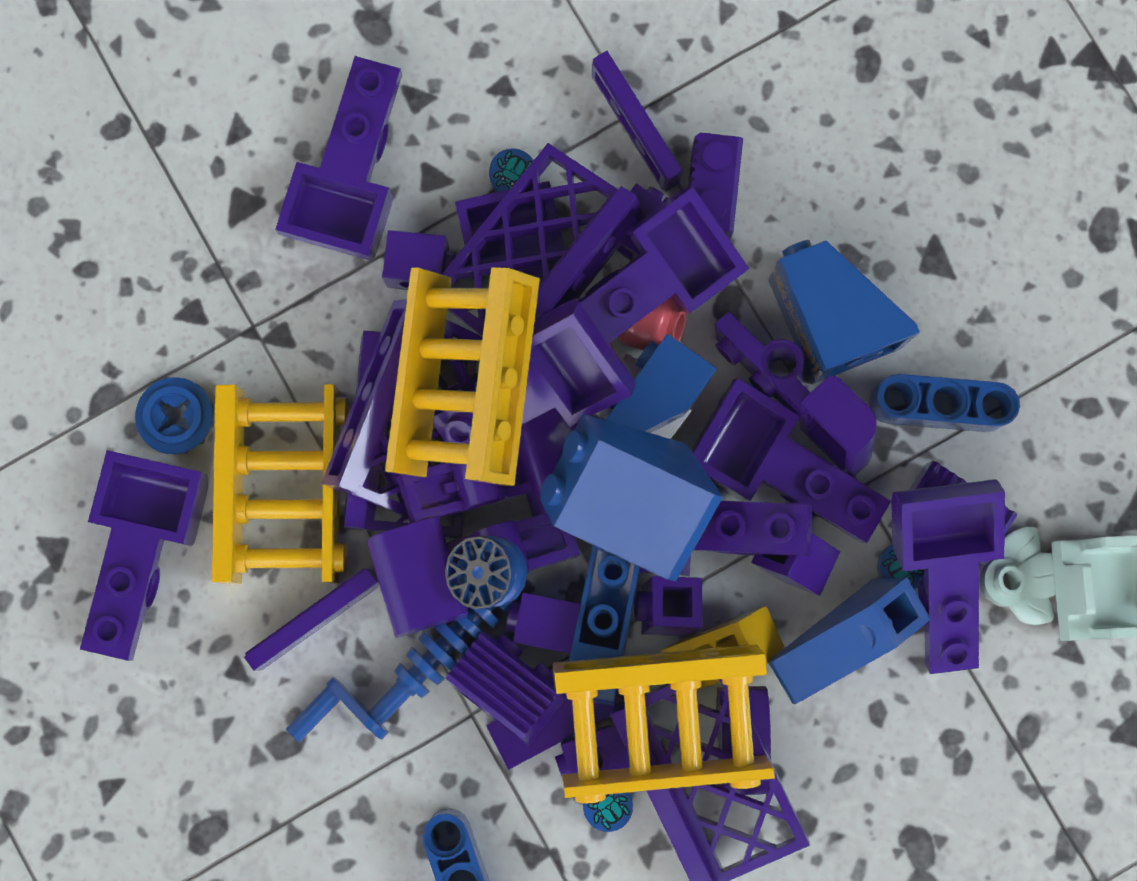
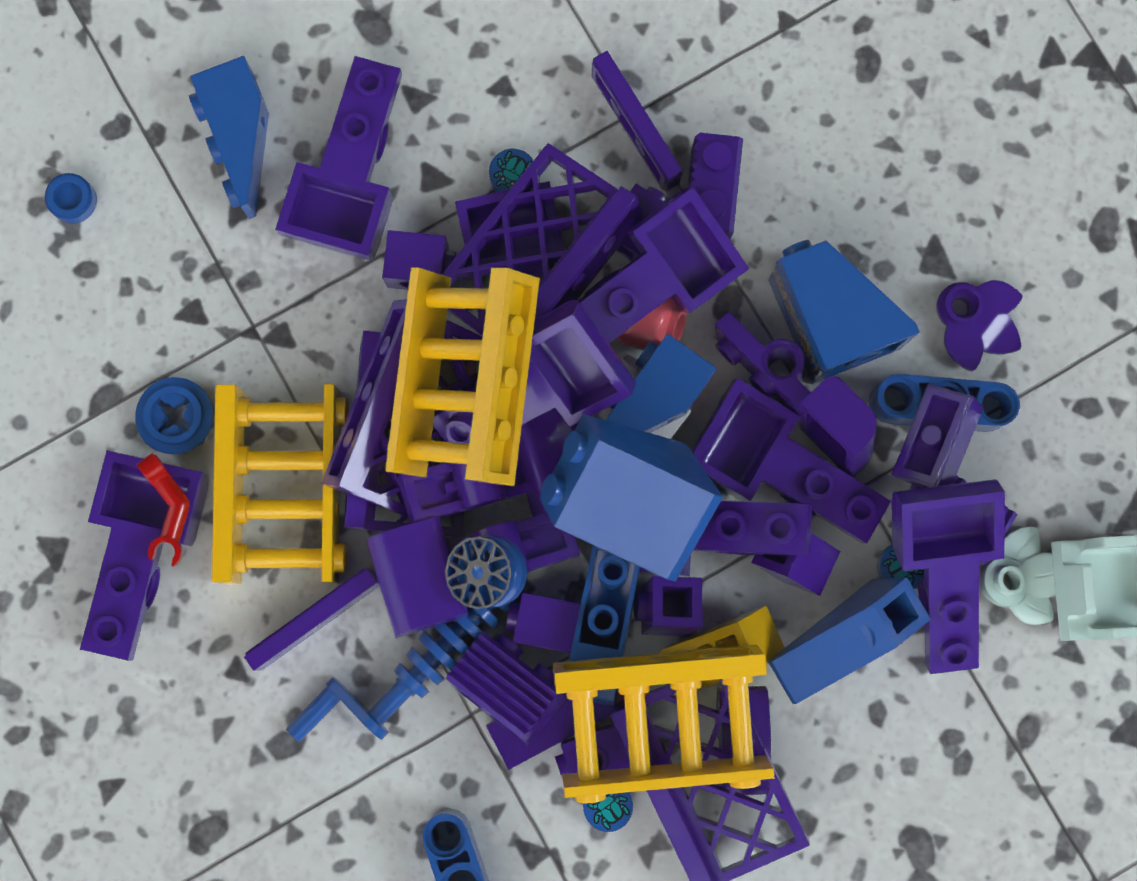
none -> blue tile [45,173,97,224]
none -> red arm [136,453,190,567]
none -> blue slope [188,55,269,219]
none -> dark purple slope [891,384,983,488]
none -> dark purple plate [936,280,1023,372]

